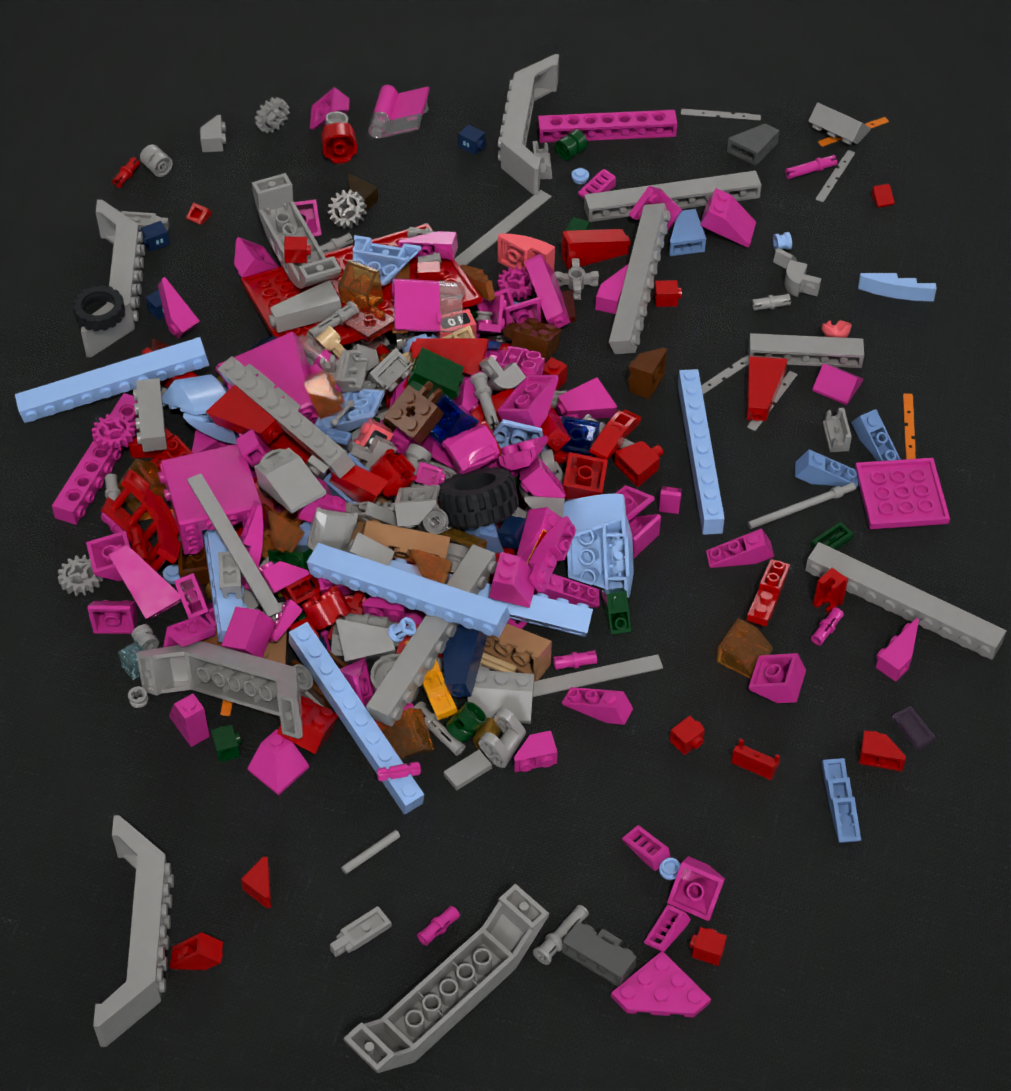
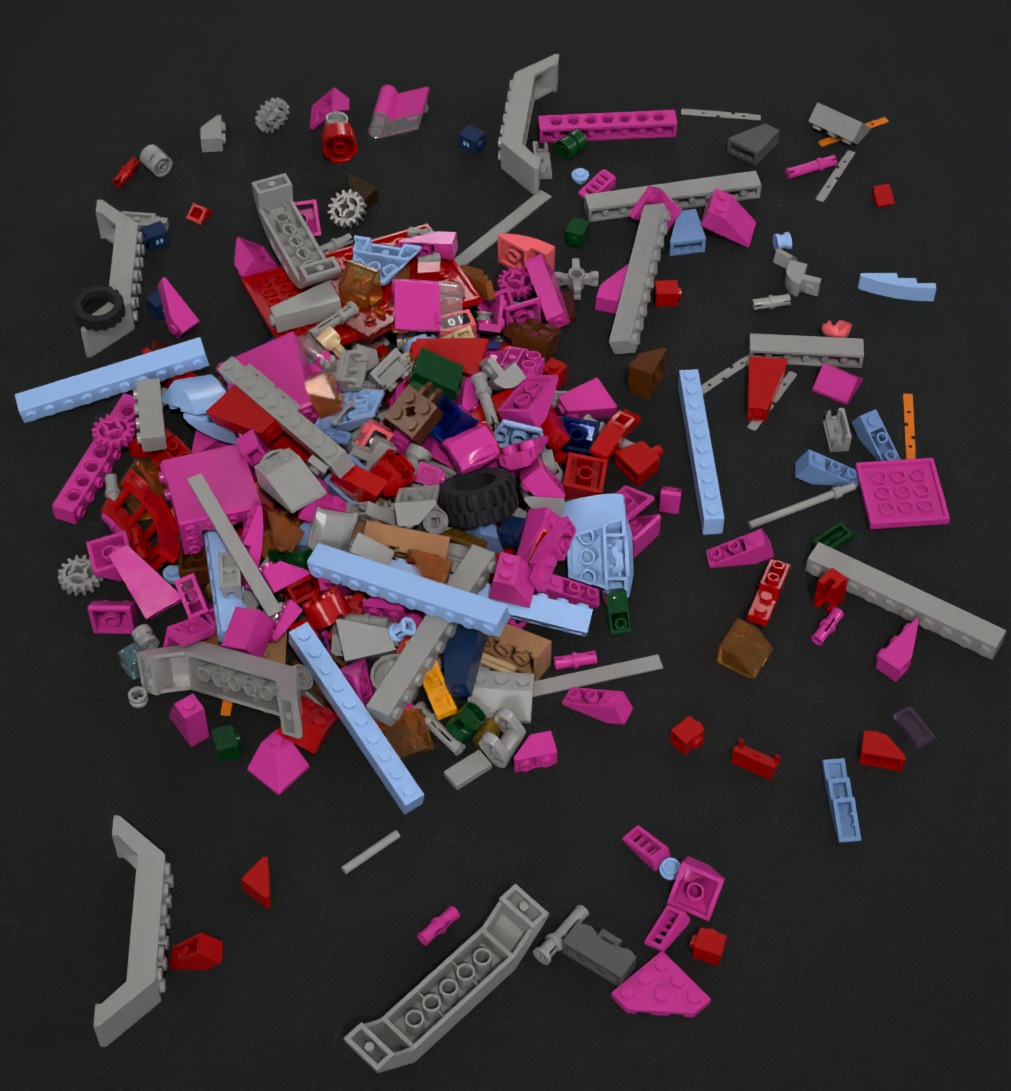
red brick [284,236,311,263] -> none
light grey hinge [330,907,392,957] -> none
dark pink axle [377,762,421,781] -> none
red slope [561,229,631,270] -> none
dark pink slope [749,653,806,703] -> none

